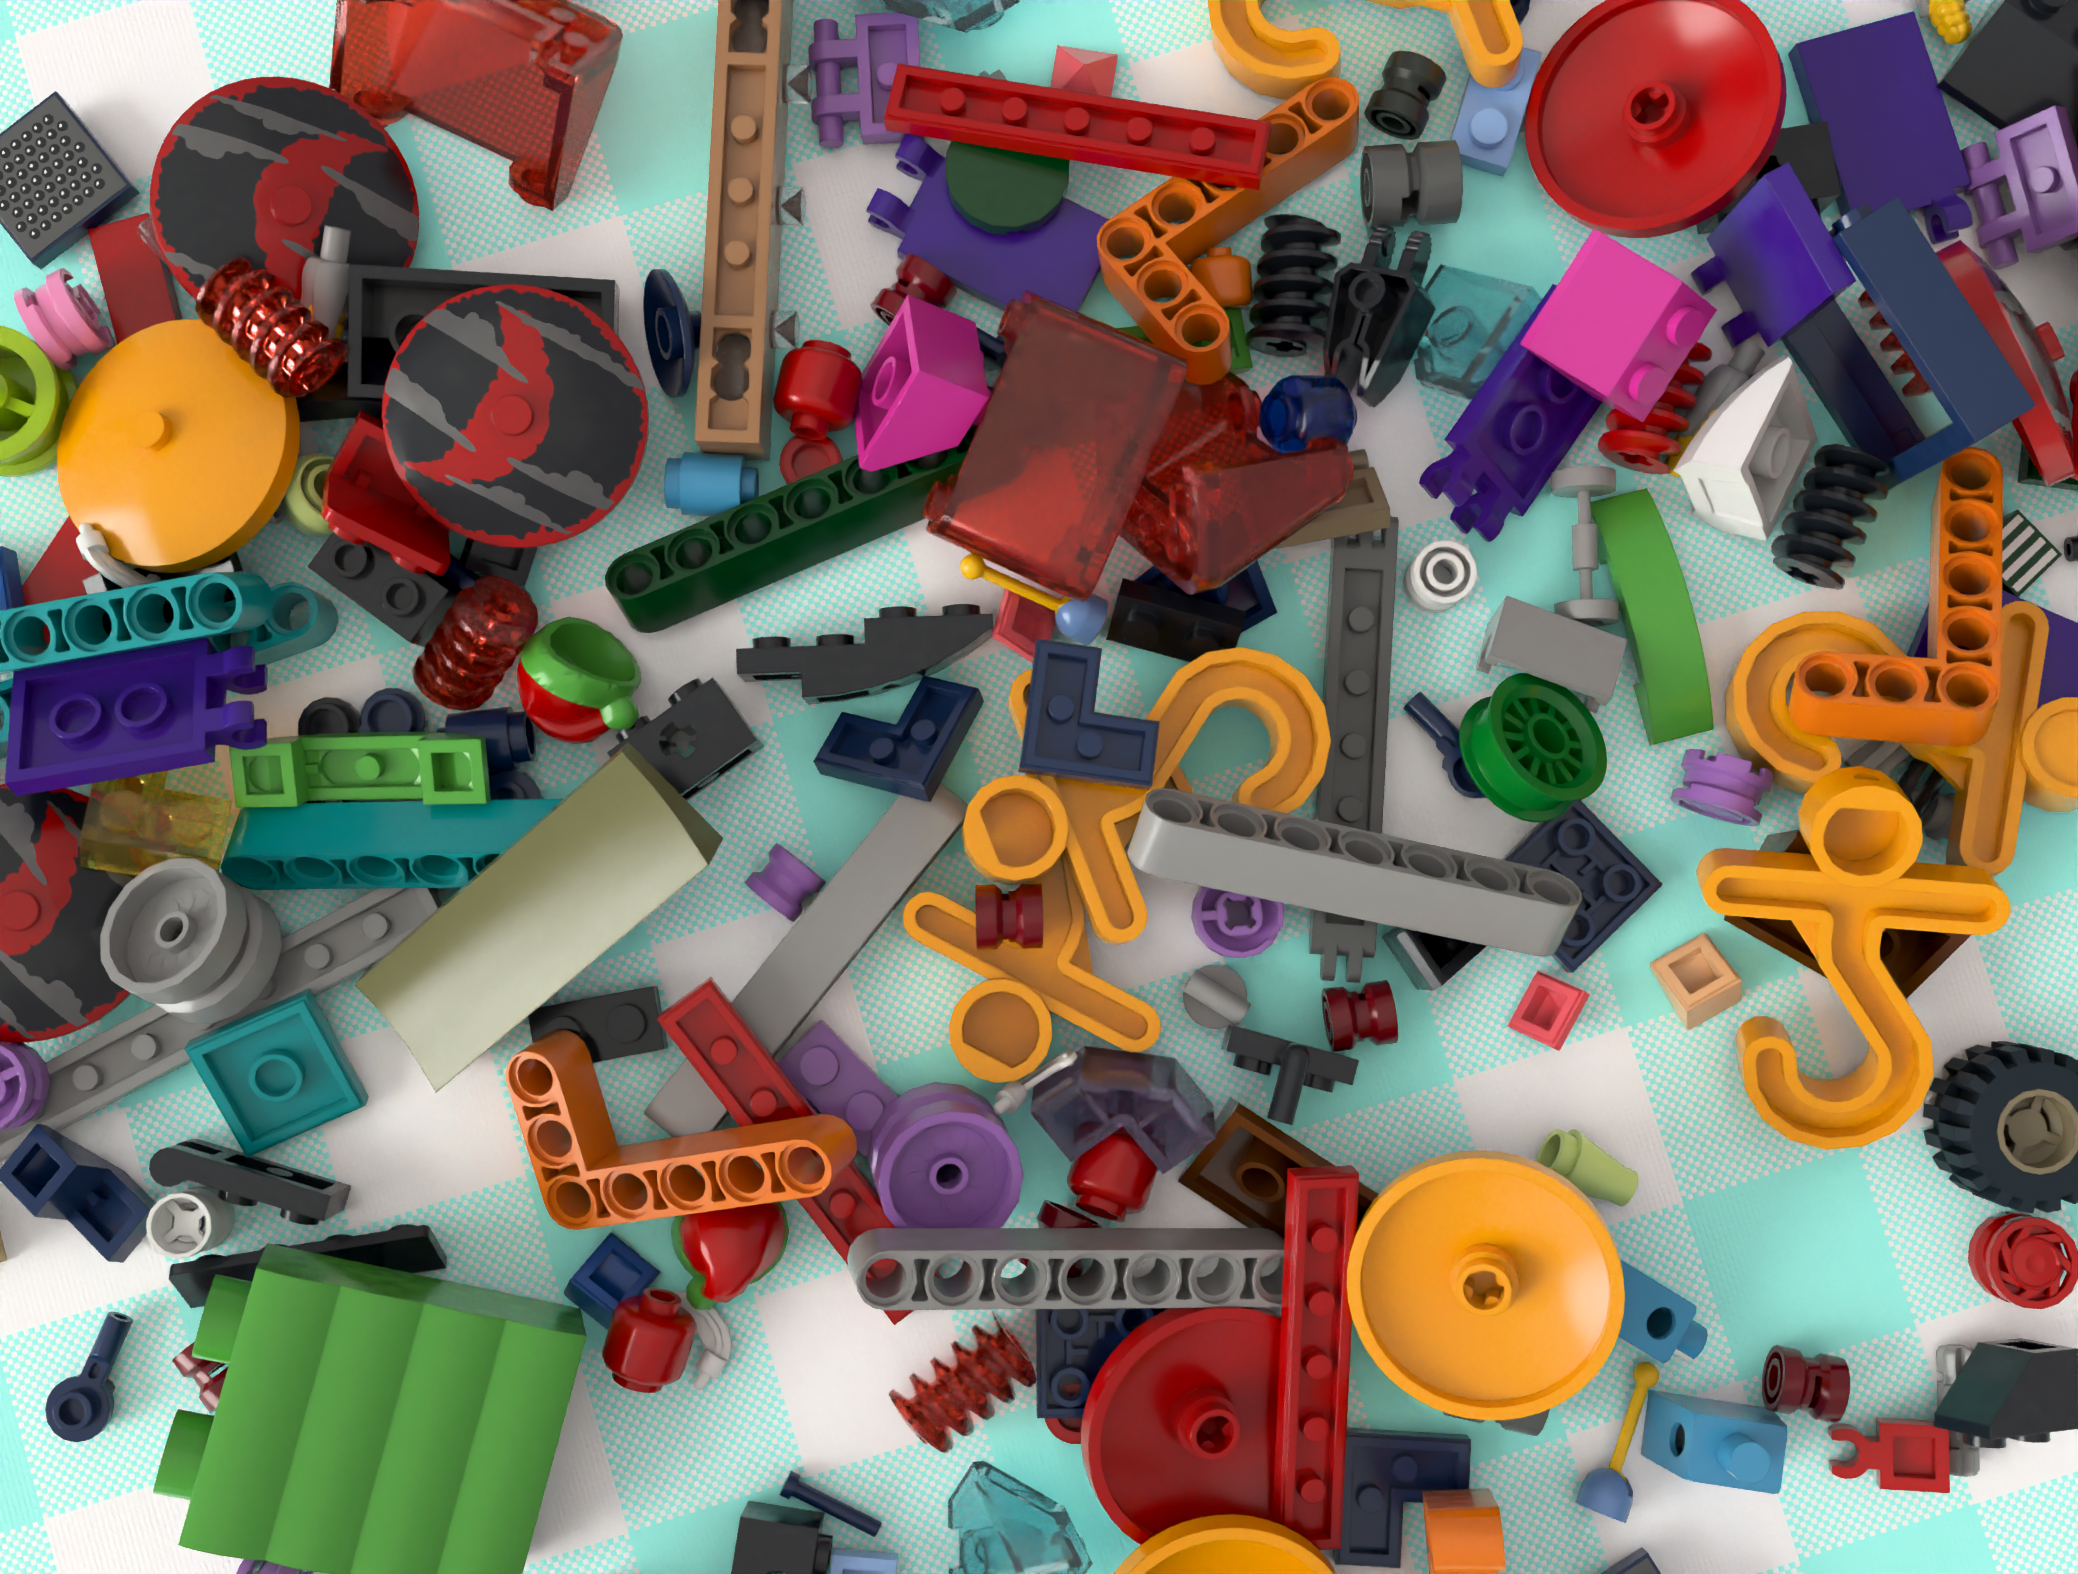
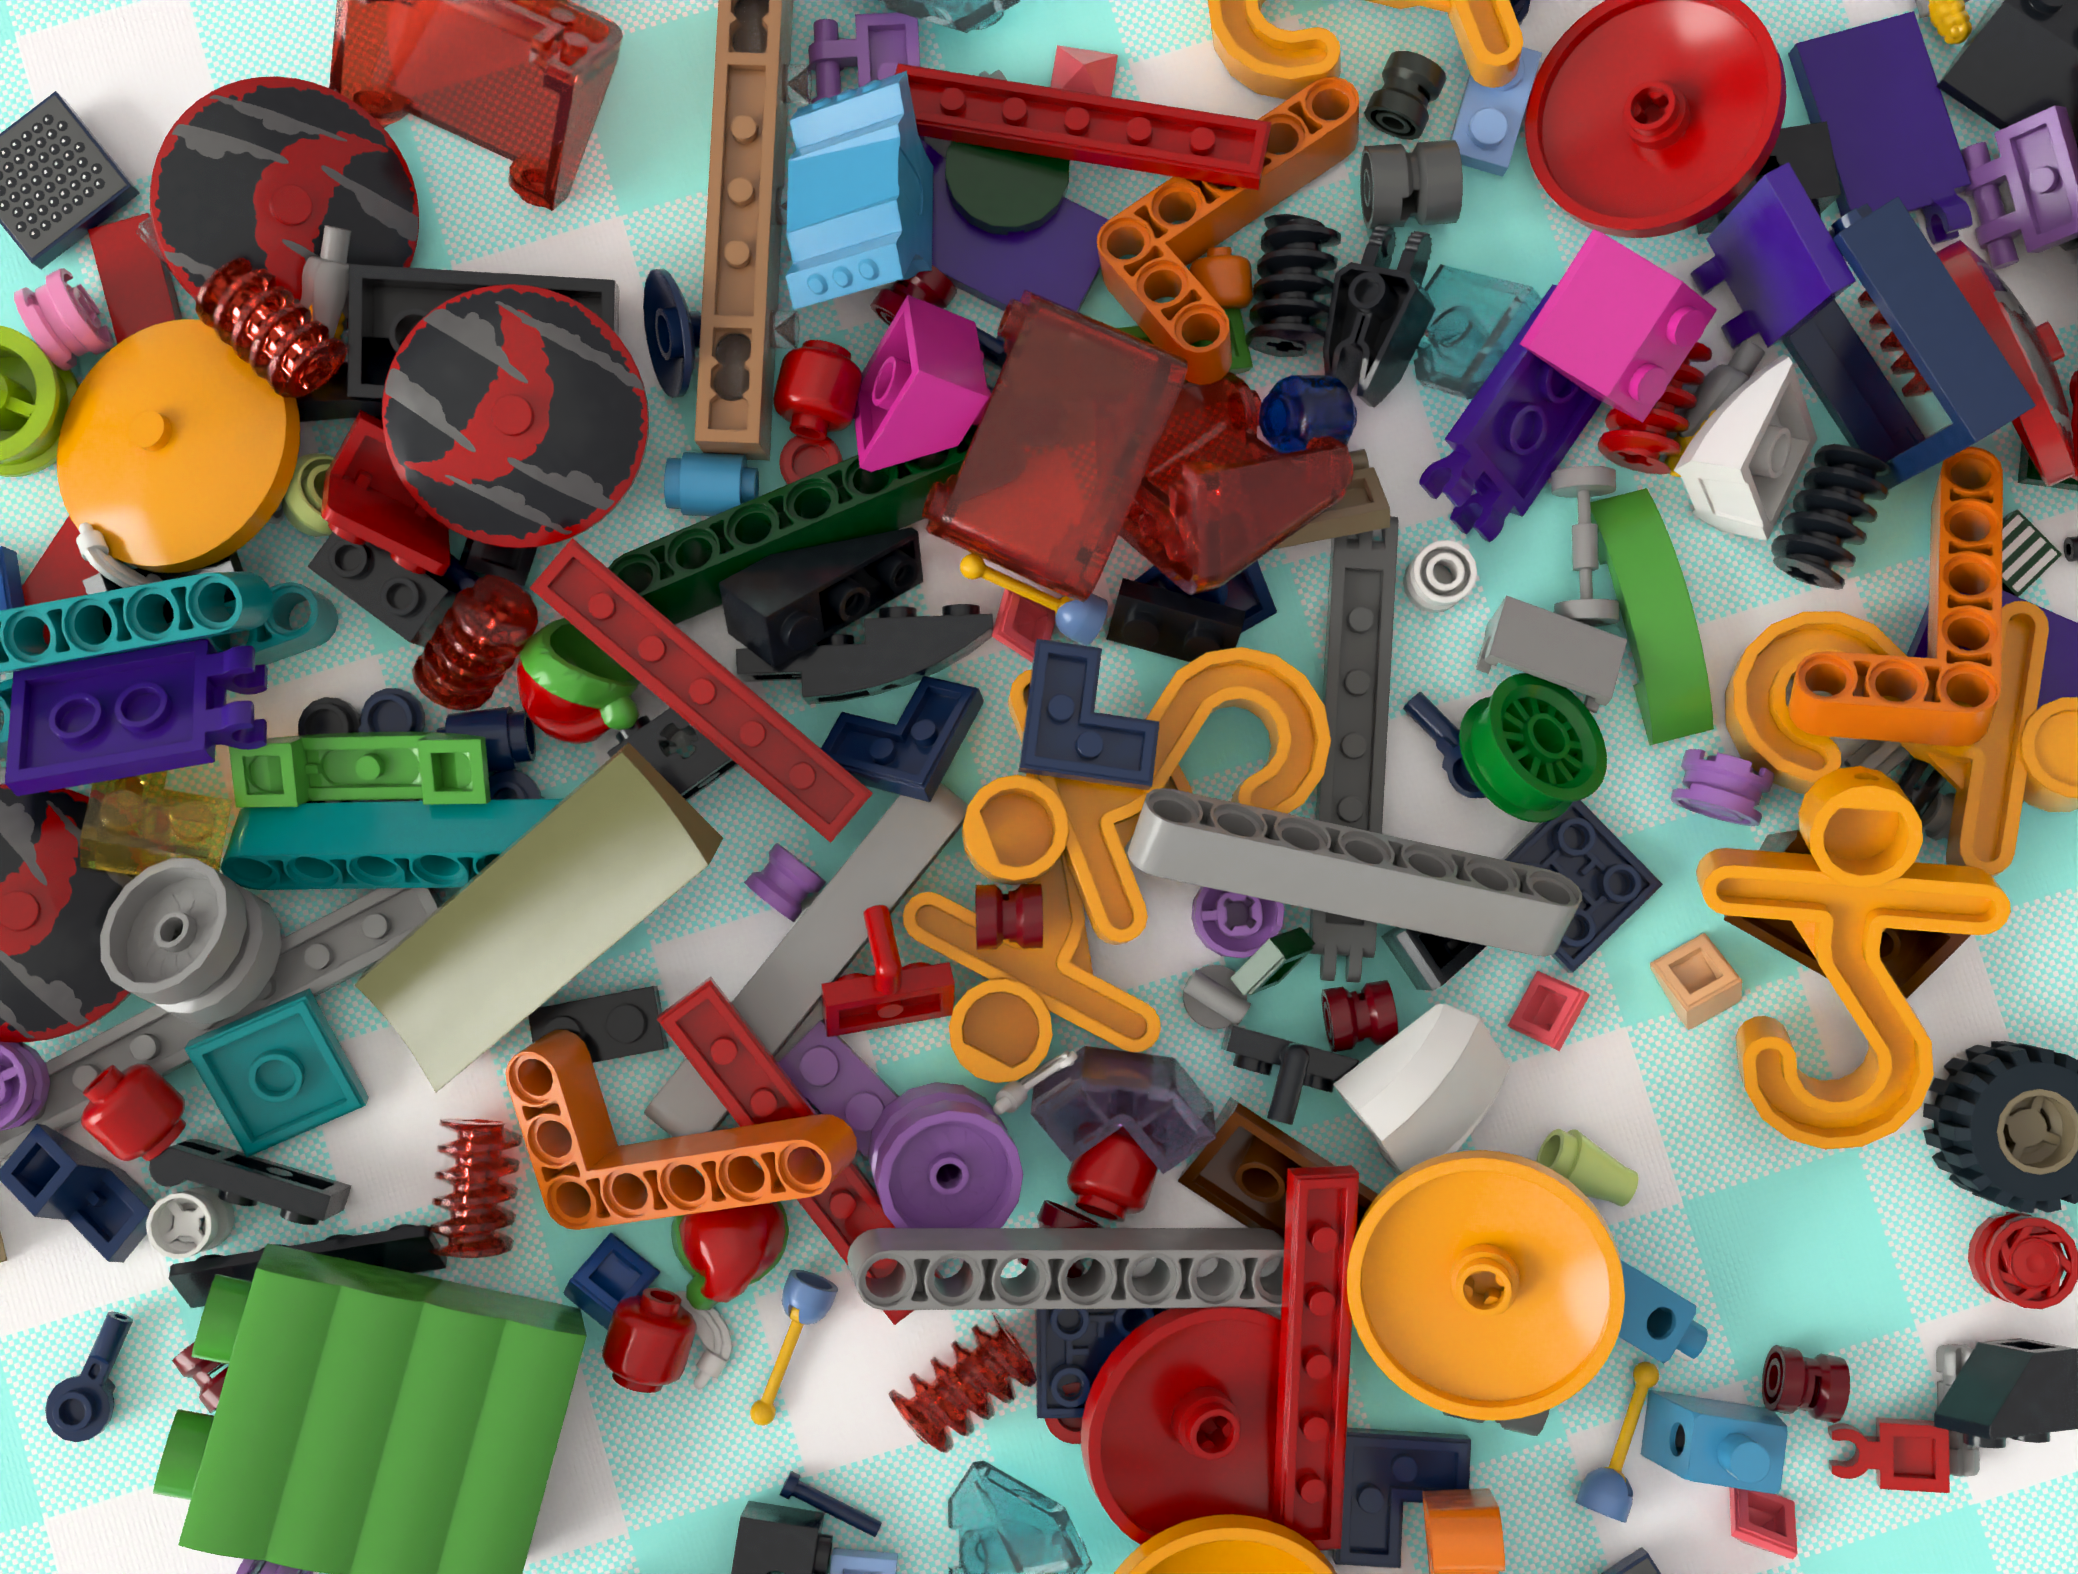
none -> red head [81,1063,186,1161]
none -> clear red piece [428,1118,523,1258]
none -> red tile [529,538,873,843]
none -> black slope [719,527,923,668]
none -> hinge [750,1269,838,1426]
none -> dark azure slope [785,71,933,310]
none -> red plate [821,905,955,1037]
none -> dark green tile [1230,927,1315,996]
none -> white slope [1333,1003,1510,1176]
none -> coral slope [1729,1487,1798,1560]

